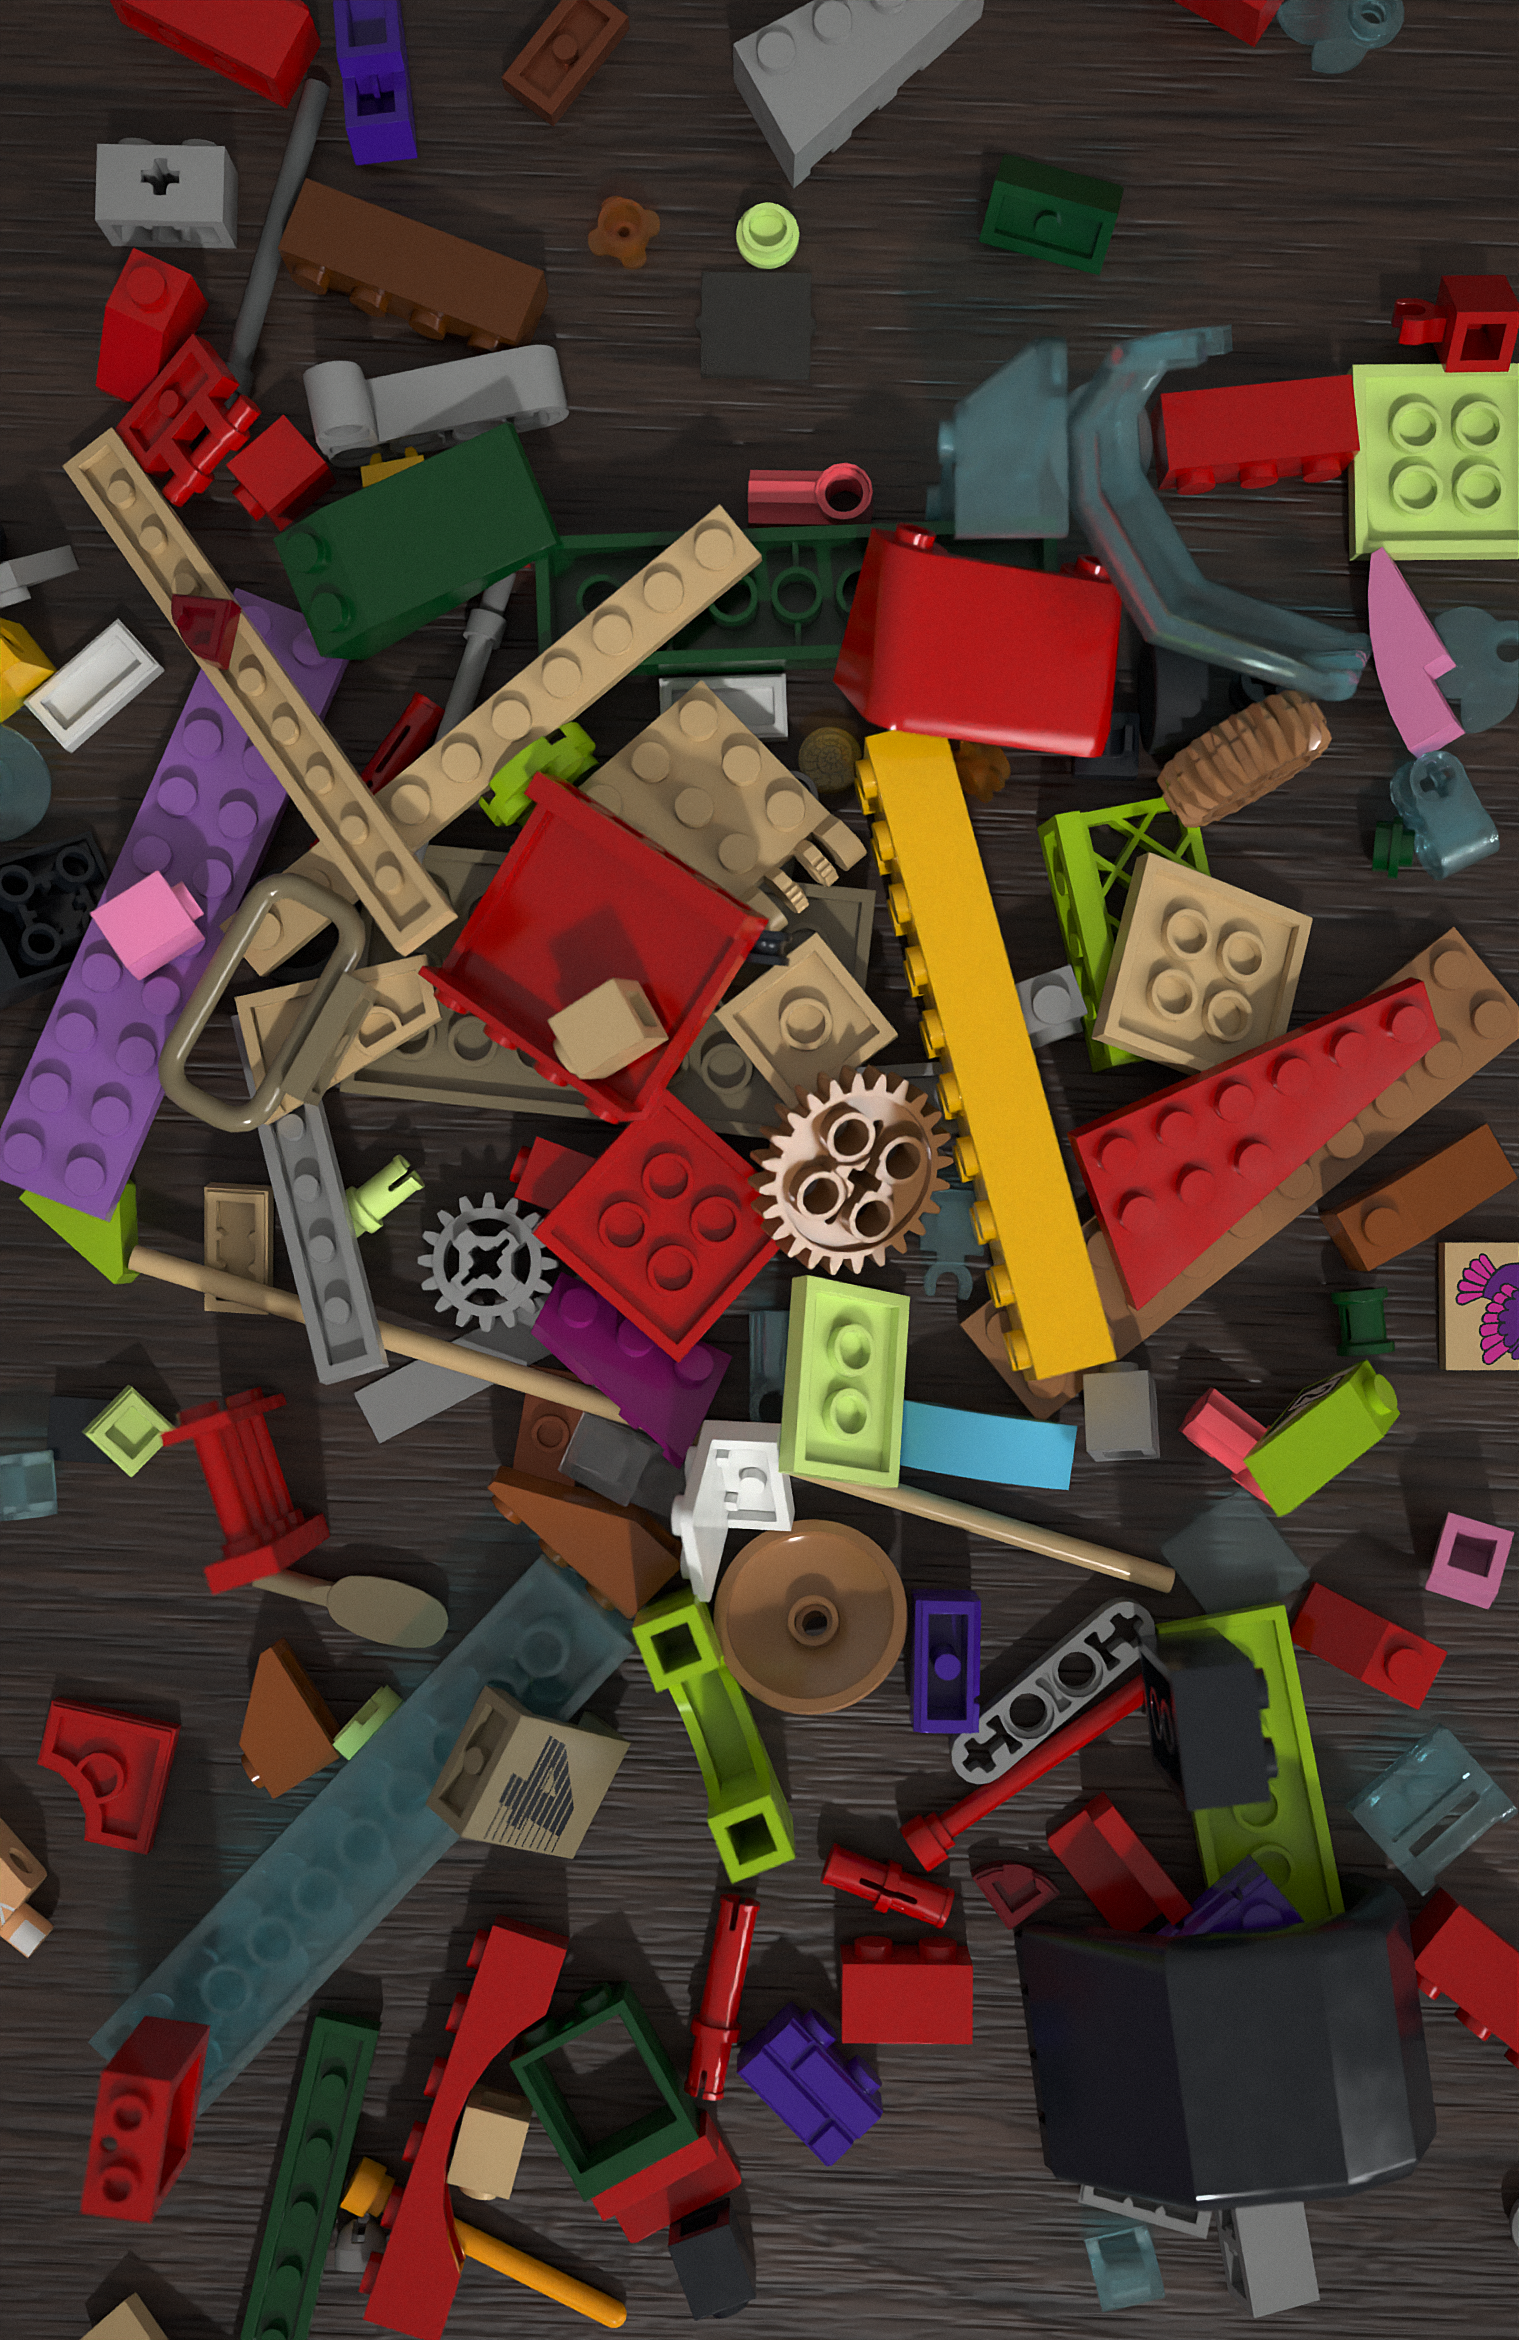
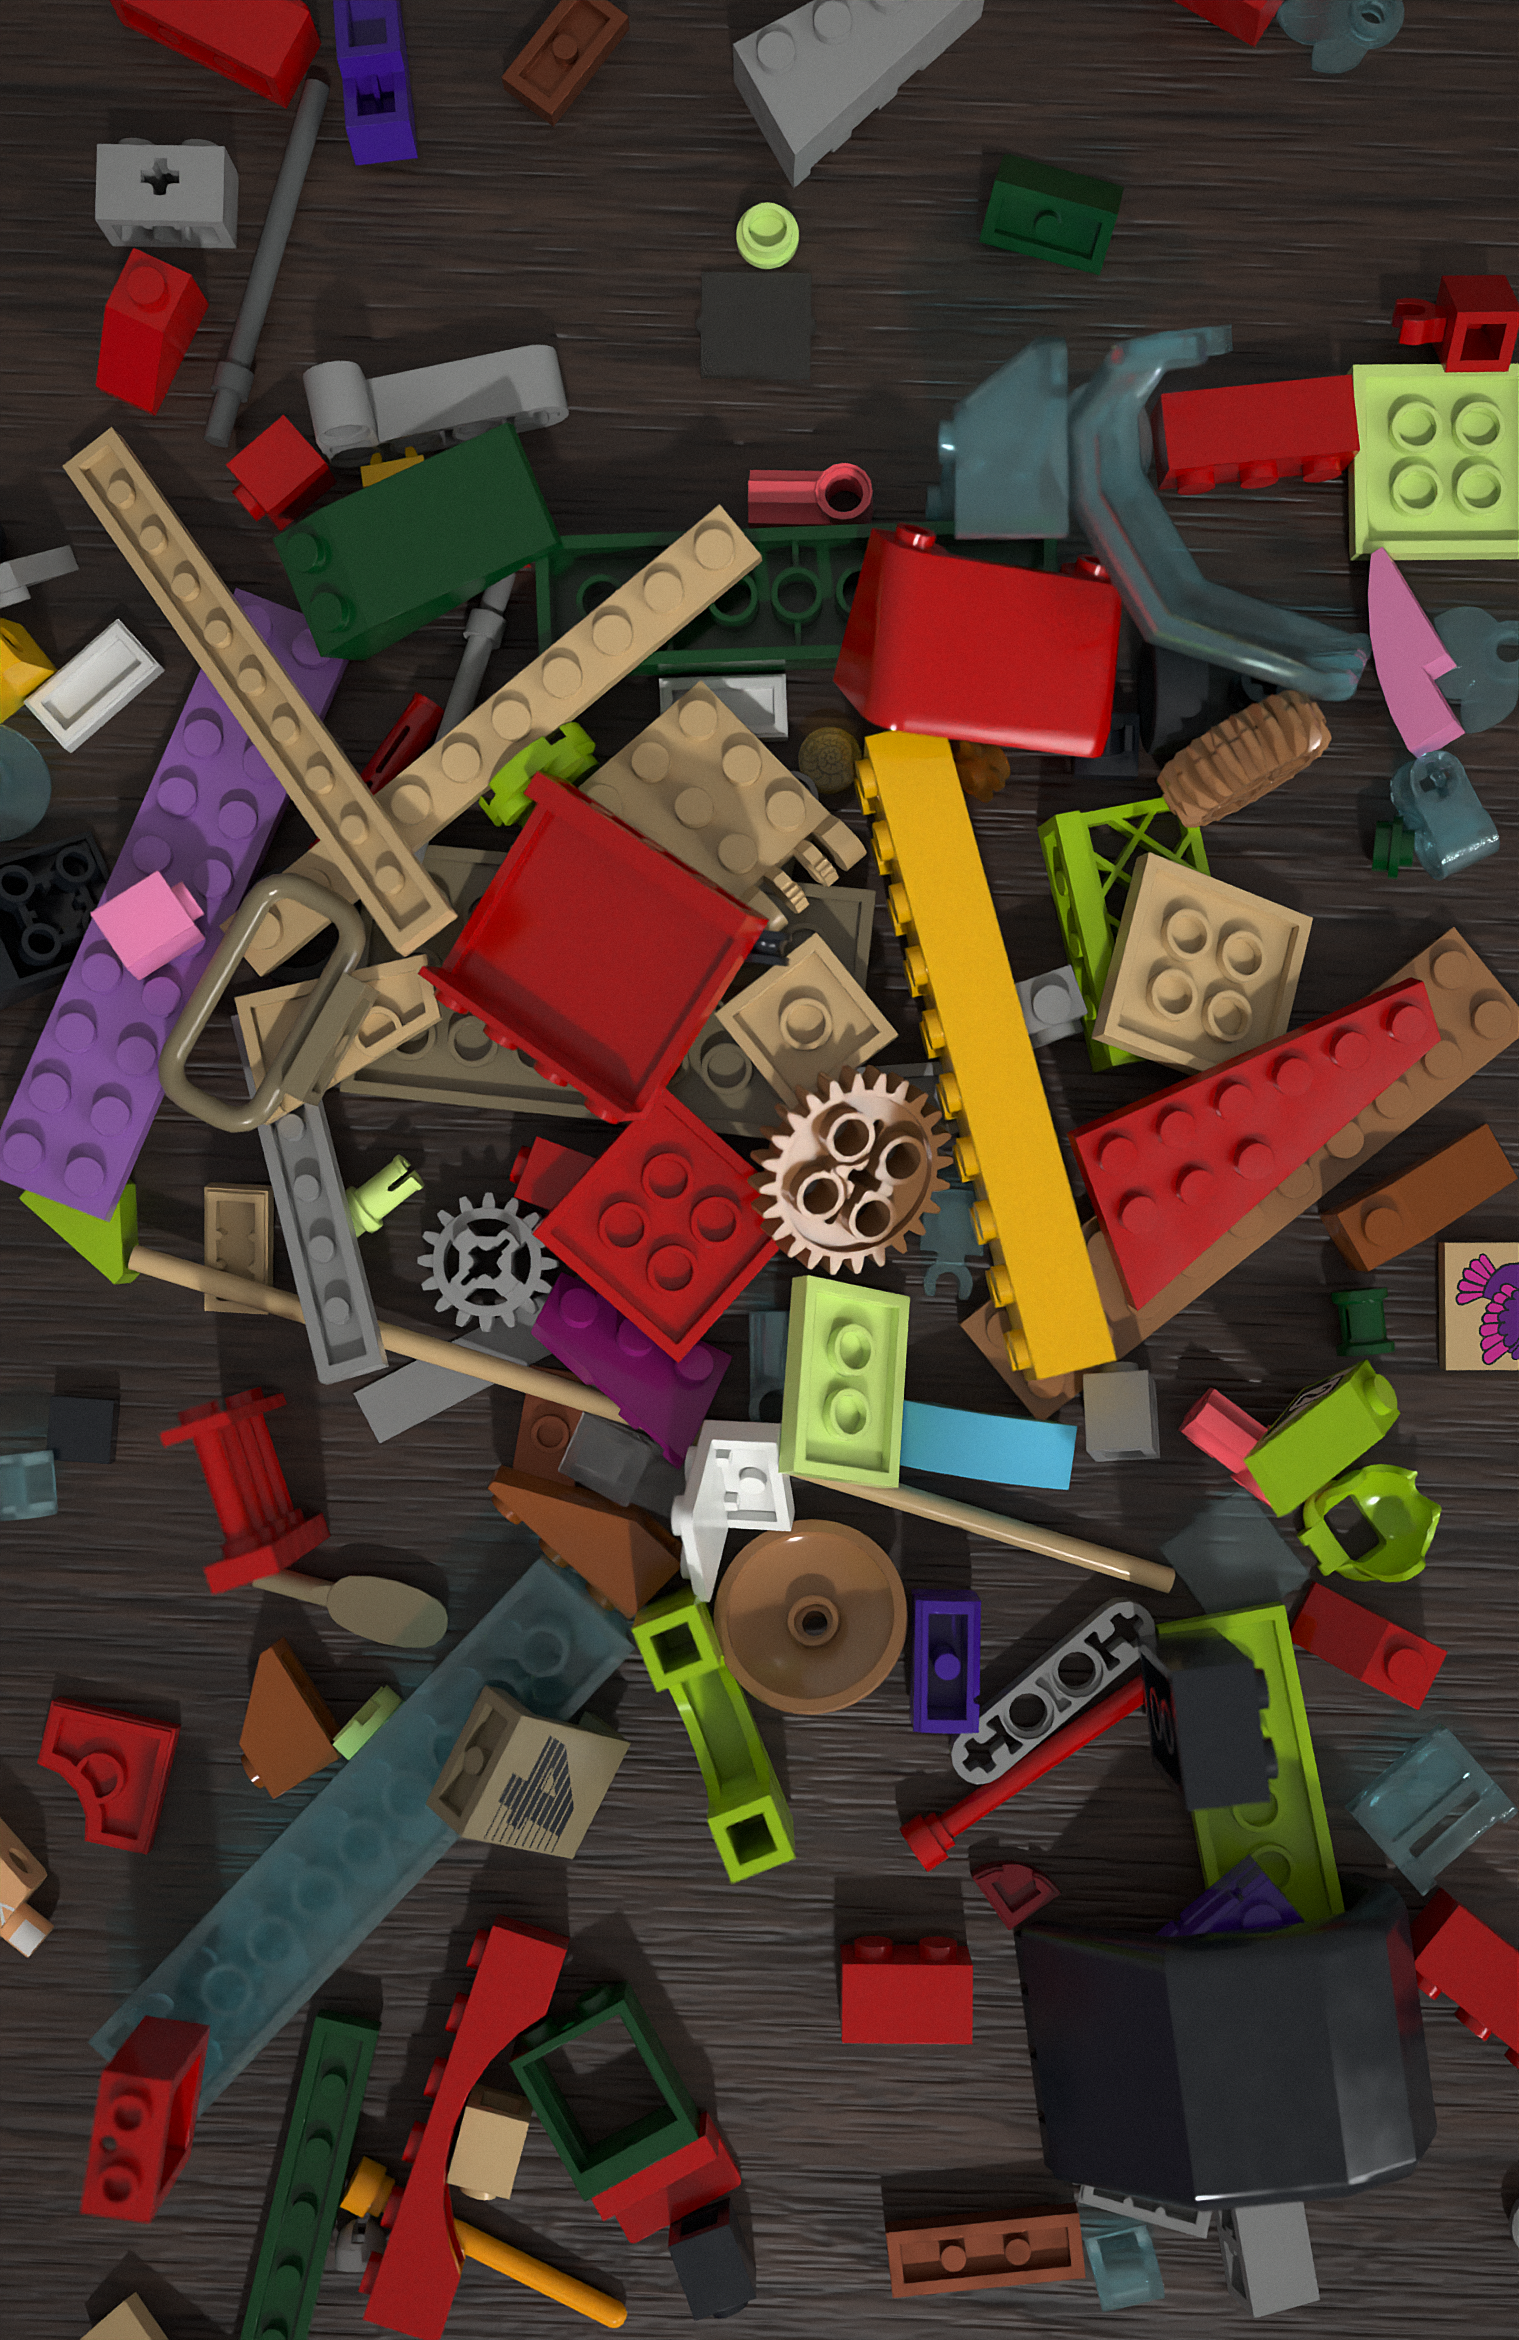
yellowish green tile [82,1385,175,1477] -> none
red plate [115,334,262,507] -> none
dark red tile [171,593,242,670] -> none
reddish brown brick [277,178,549,356] -> none
tan brick [548,978,669,1079] -> none
clear orange plate [588,196,660,270] -> none
red pin [683,1893,761,2101] -> none
dark purple brick [737,2001,883,2167] -> none
red pin [820,1843,955,1930] -> none
red panel [1046,1791,1193,1932] -> none
bright pink brick [1424,1512,1514,1609] -> none
none -> copper plate [885,2202,1086,2298]
none -> lime helmet [1296,1464,1442,1582]

